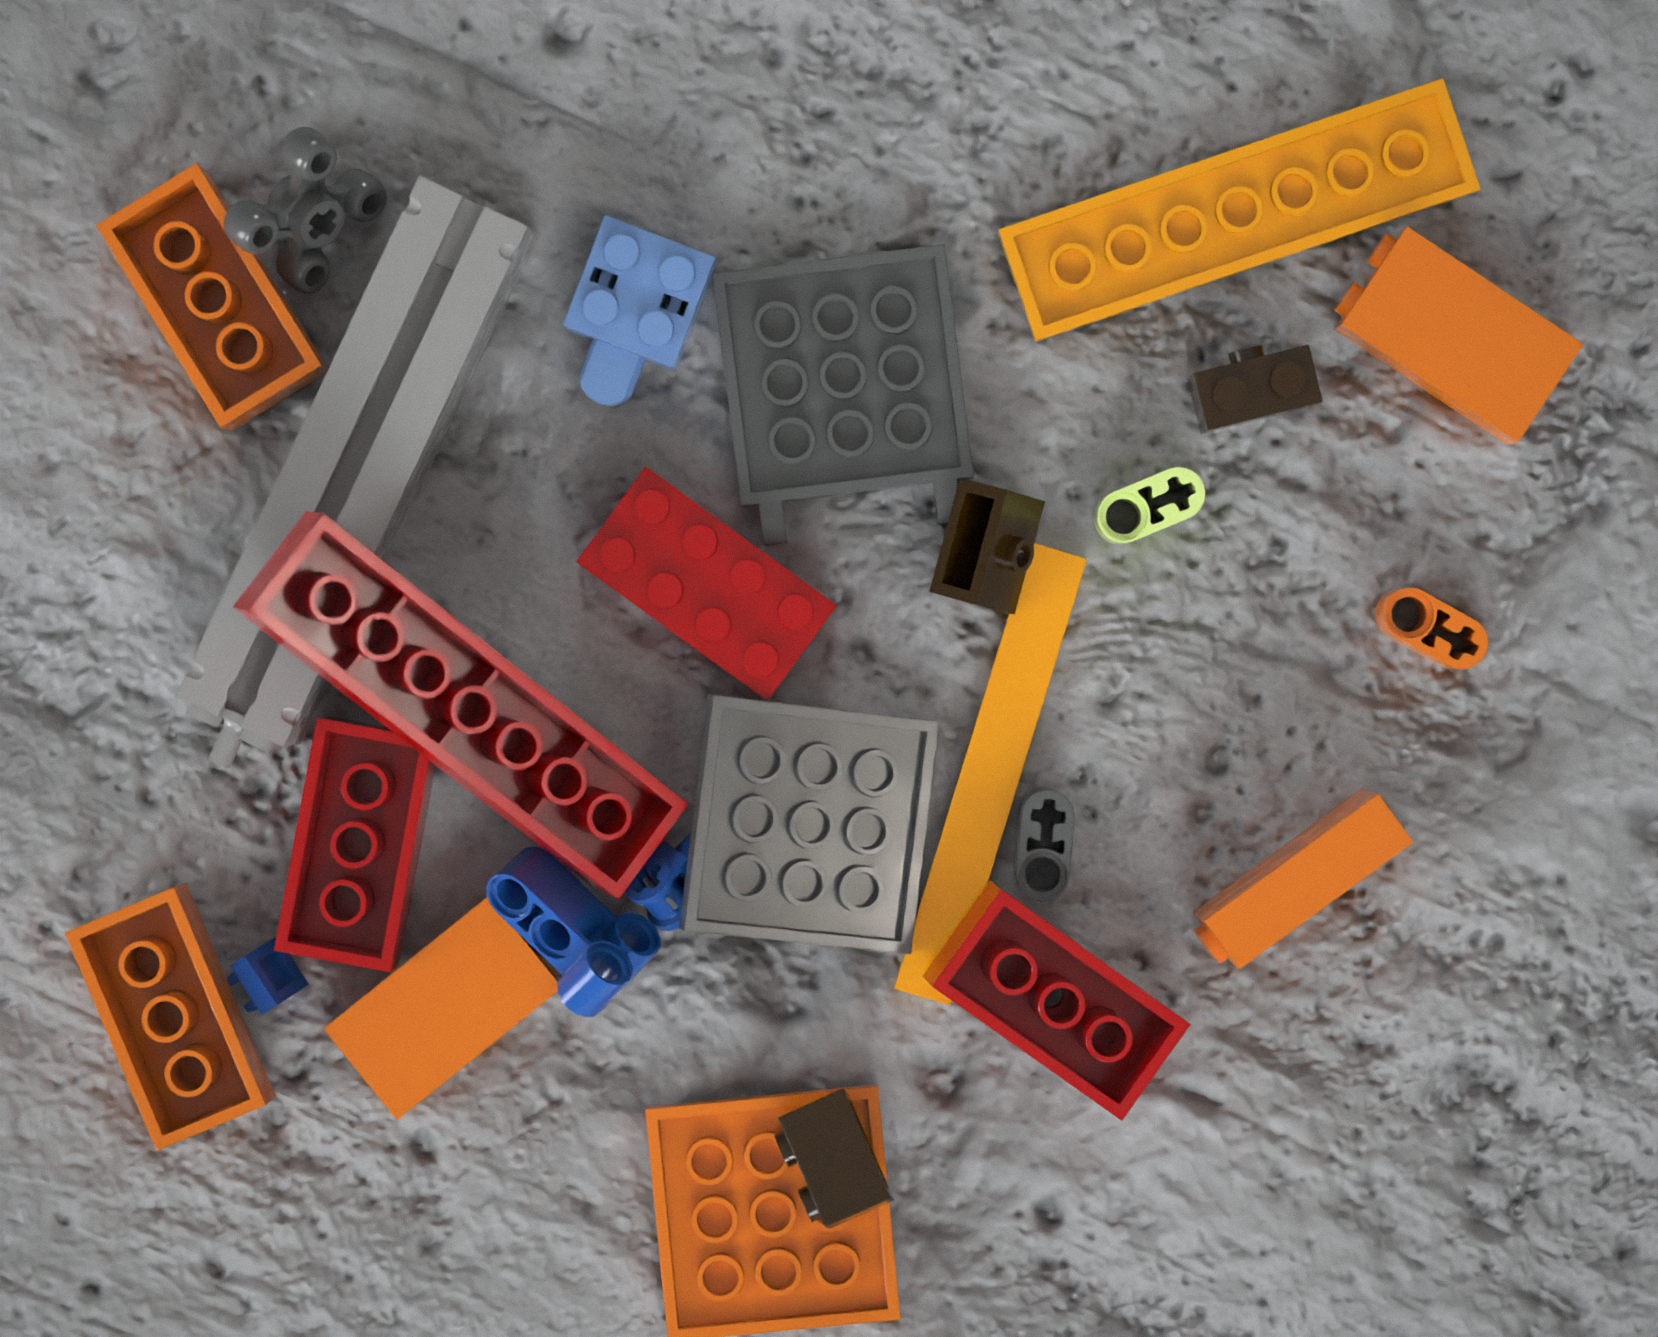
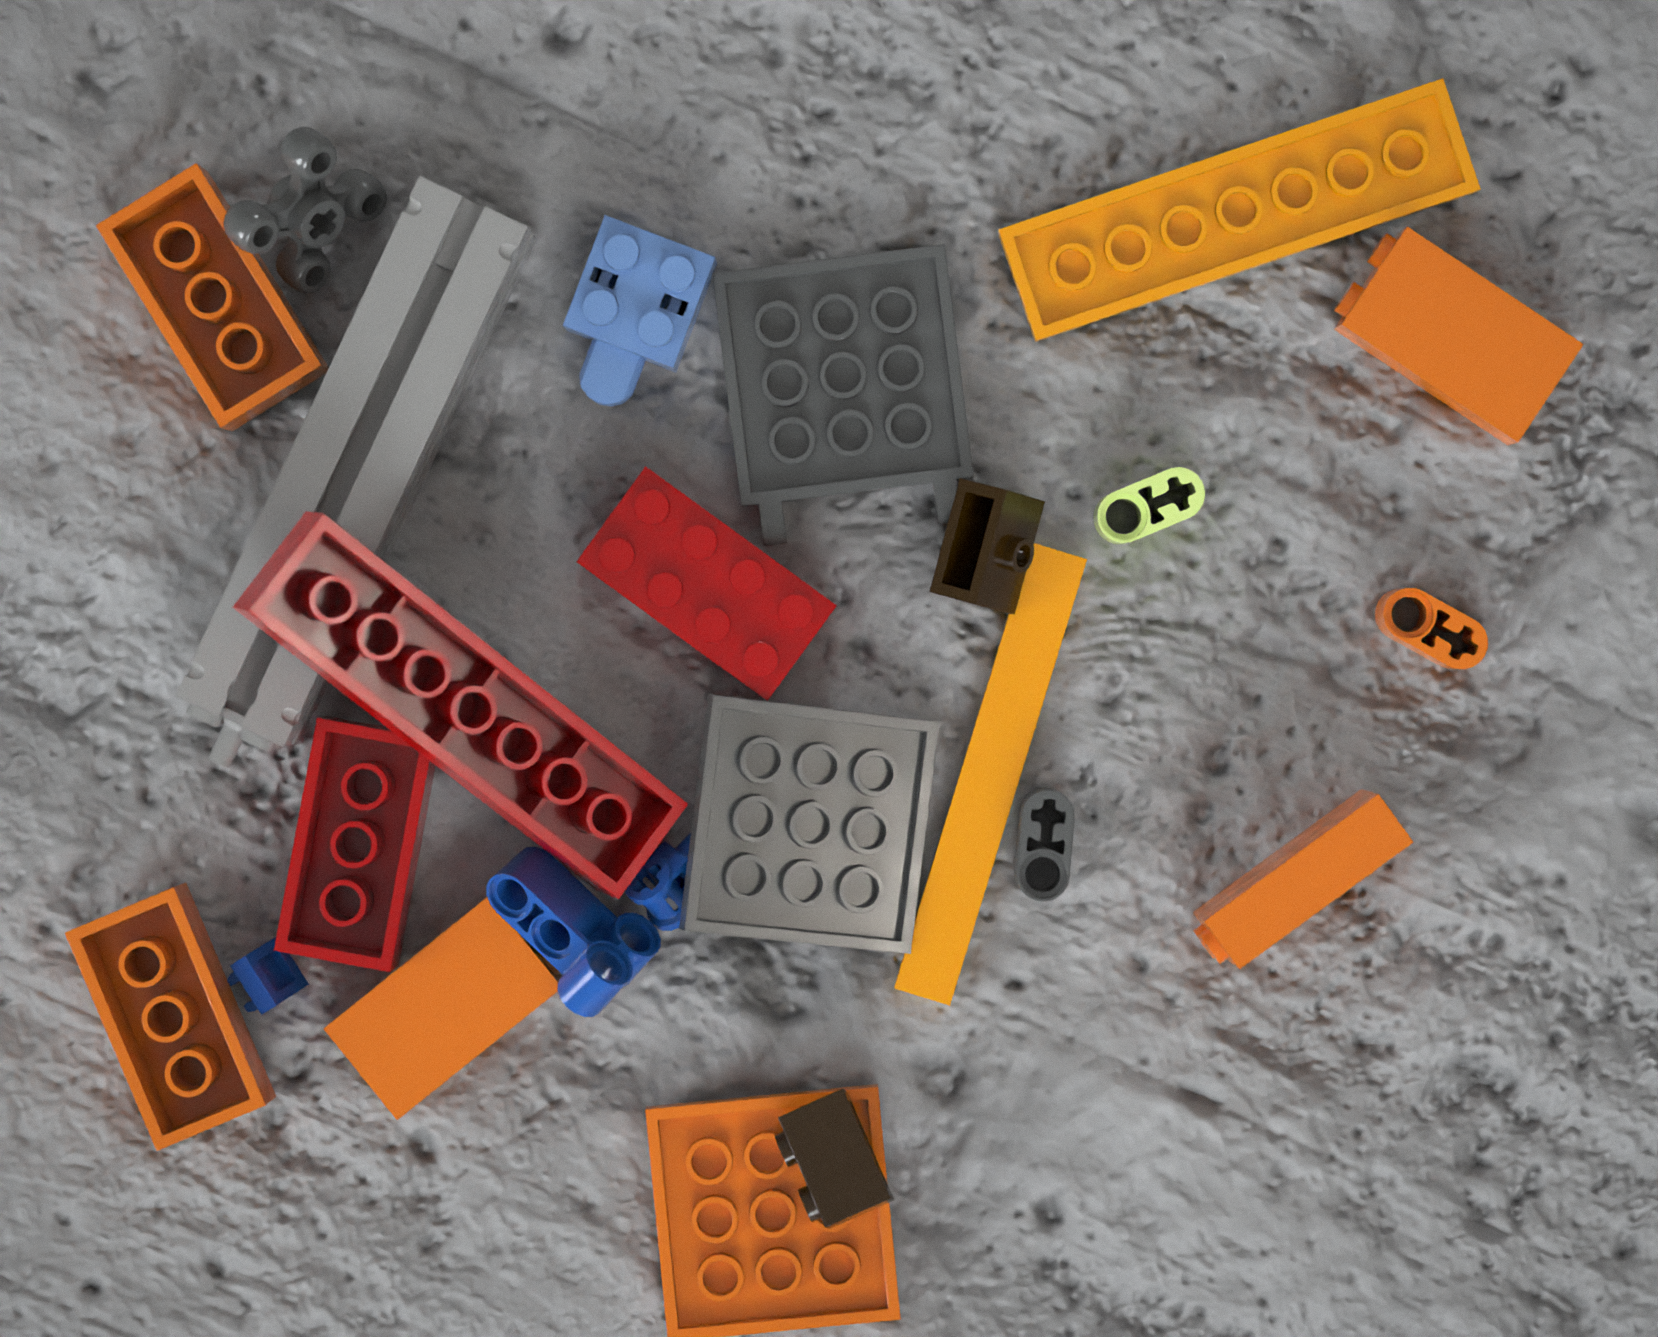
red brick [923,881,1191,1121] -> none
dark brown brick [1187,344,1323,434] -> none

